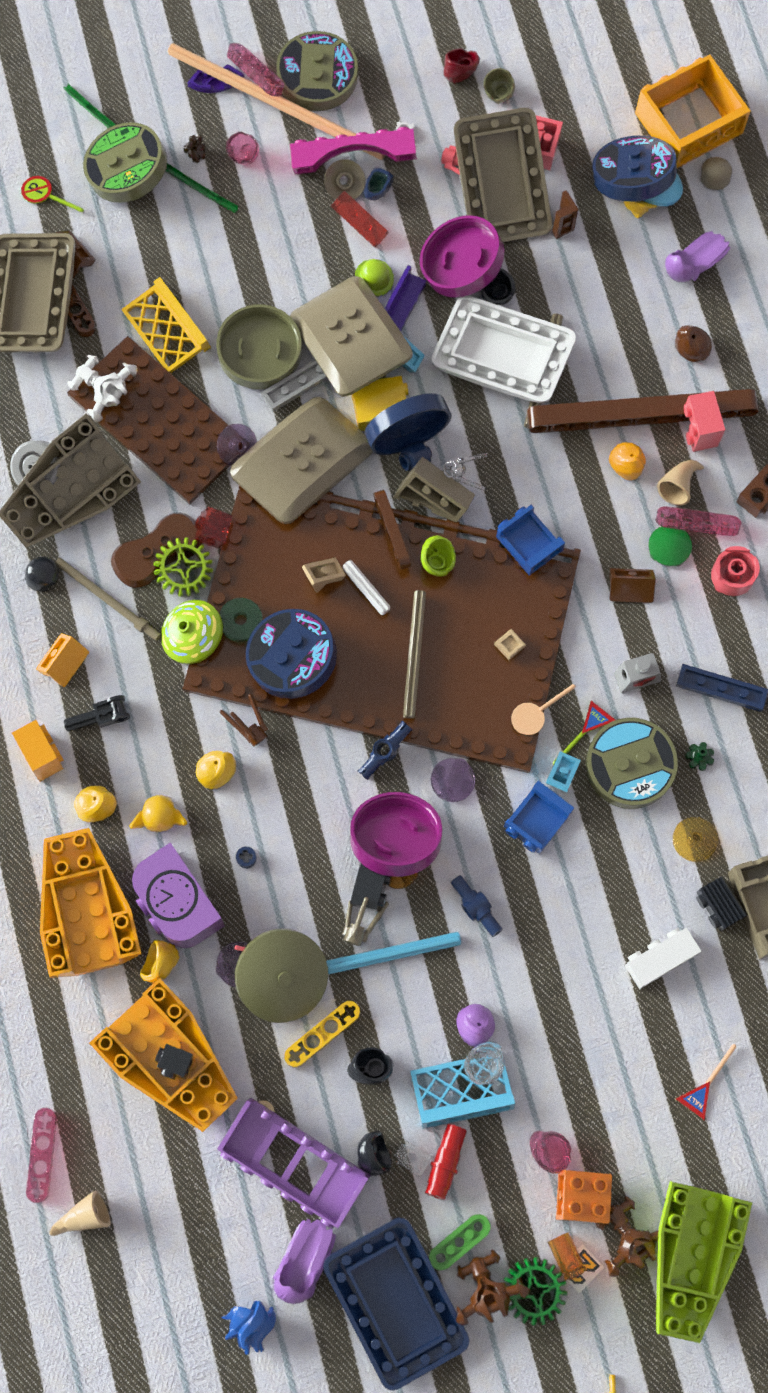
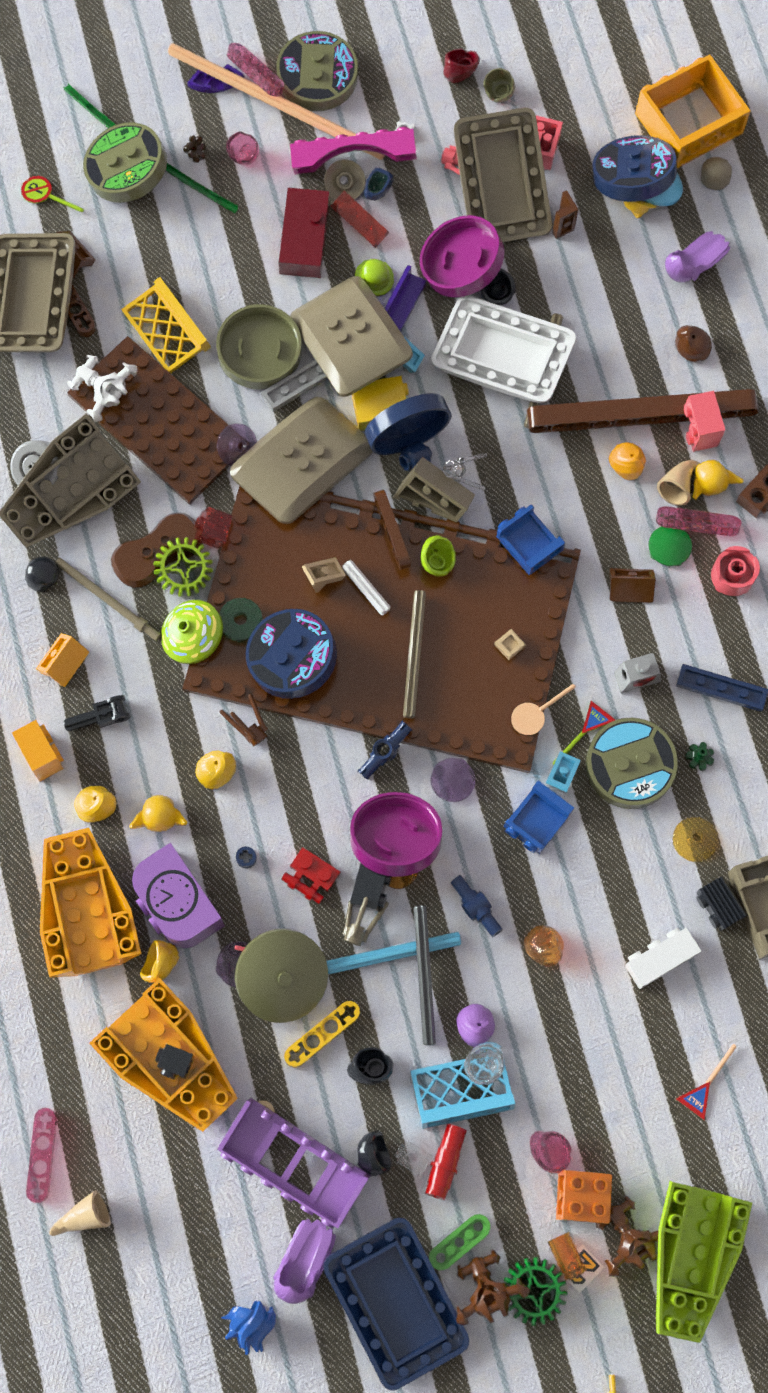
none -> dark red brick [278,187,330,278]
none -> red plate [281,847,341,904]
none -> dark grey axle [414,905,436,1045]
none -> clear orange hair [524,926,564,967]
none -> yellow piece [693,460,744,500]

